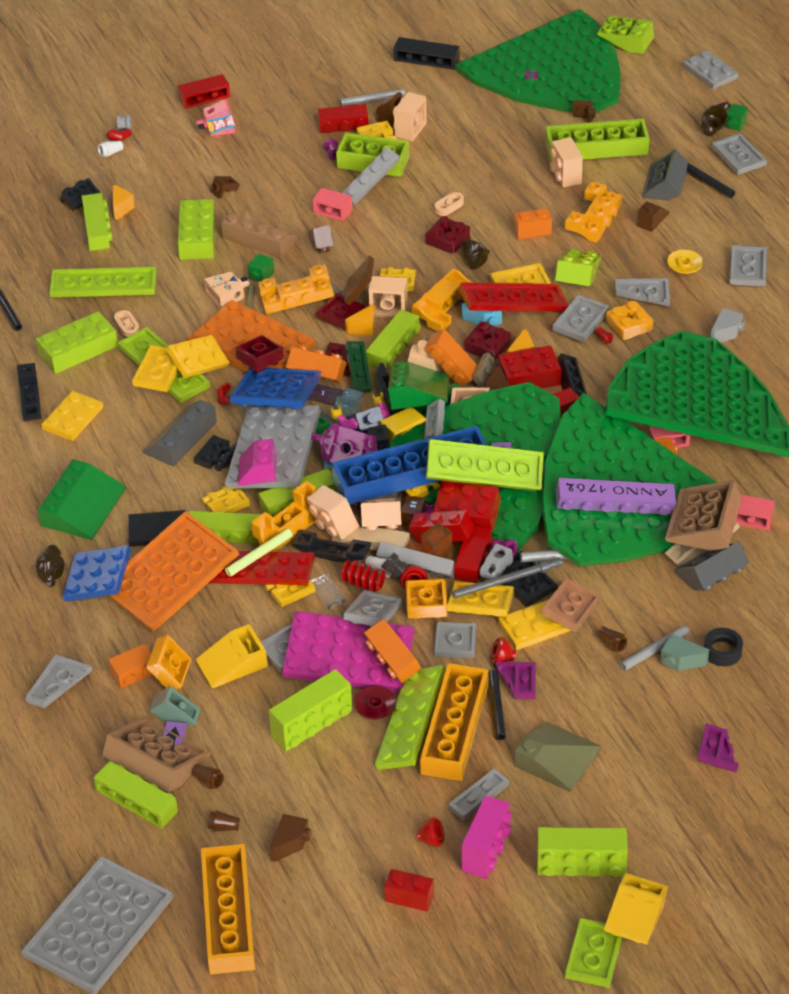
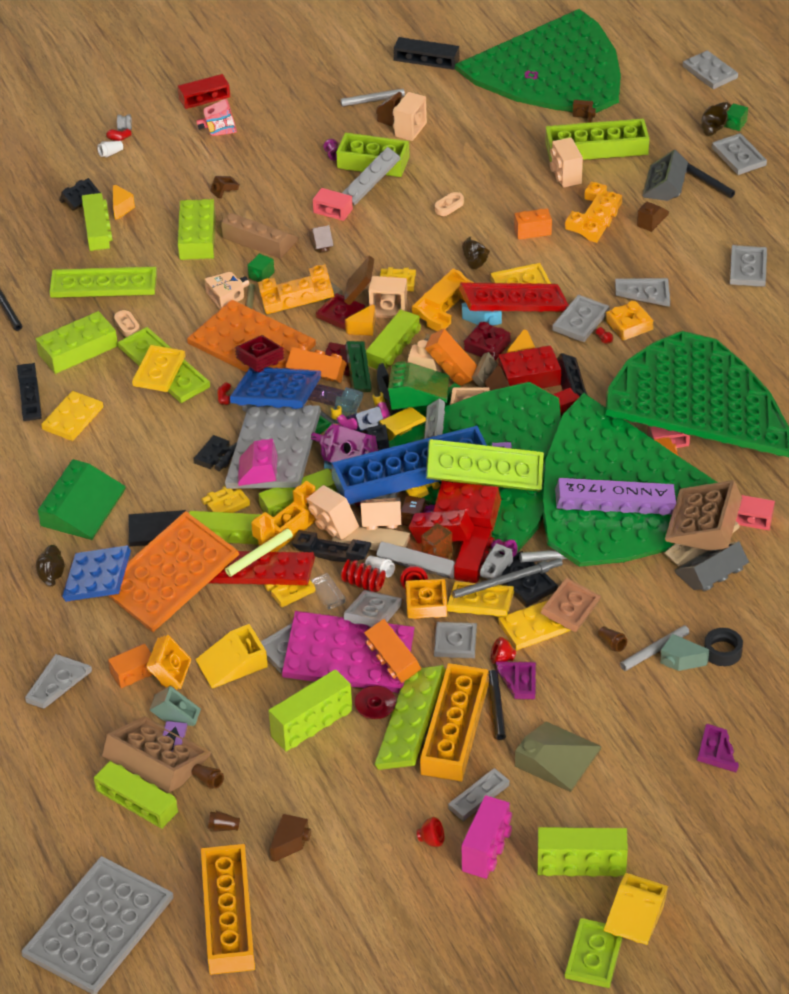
dark grey slope [143,400,217,467] -> none
yellow plate [166,335,230,378] -> none
red brick [318,104,369,134] -> none
yellow plate [356,121,396,139] -> none
clear smoke wheel [381,552,409,580] -> none
red brick [384,869,434,912] -> none
dark red brick [425,216,470,254] -> none
lime slope [555,249,601,286] -> none
lime slope [597,16,654,54] -> none
yellow dish [667,249,703,274] -> none
light grey slope [711,308,745,342] -> none

